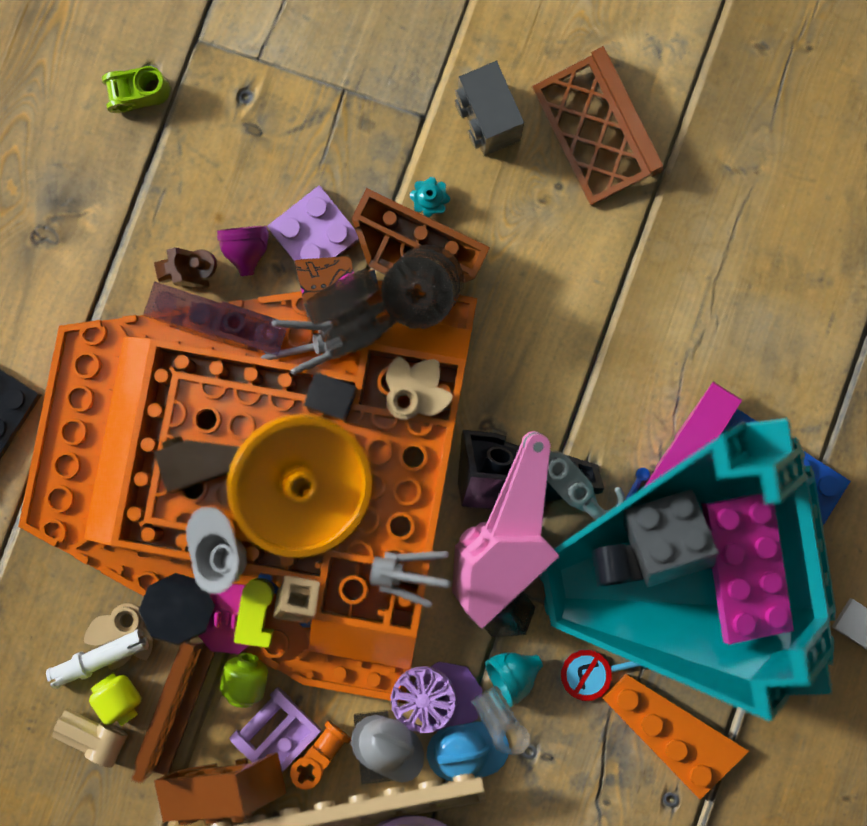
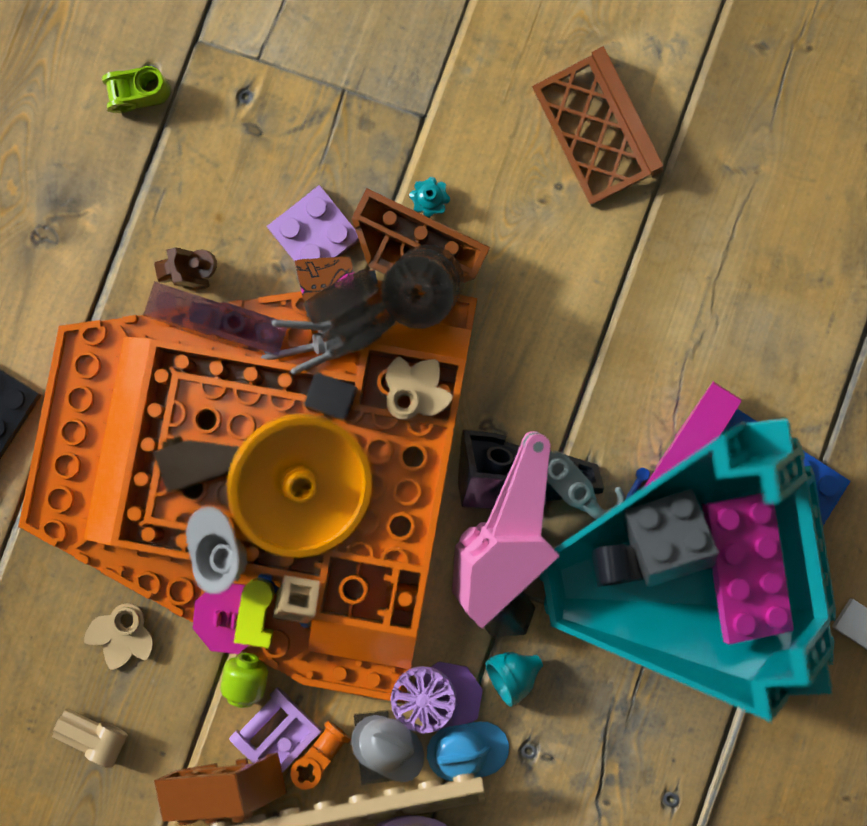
white pin [46,629,149,689] -> none
neon yellow head [89,672,142,726] -> none
dark orange fence [131,636,216,783] -> none
black piece [139,573,215,646] -> none
magenta helmet [217,226,269,276] -> none
light grey plant [370,551,451,608] -> none
dark grey brick [455,61,524,156] -> none
clear piece [470,686,530,755] -> none
piece [561,649,641,701] -> none
orange wing [602,674,749,800] -> none

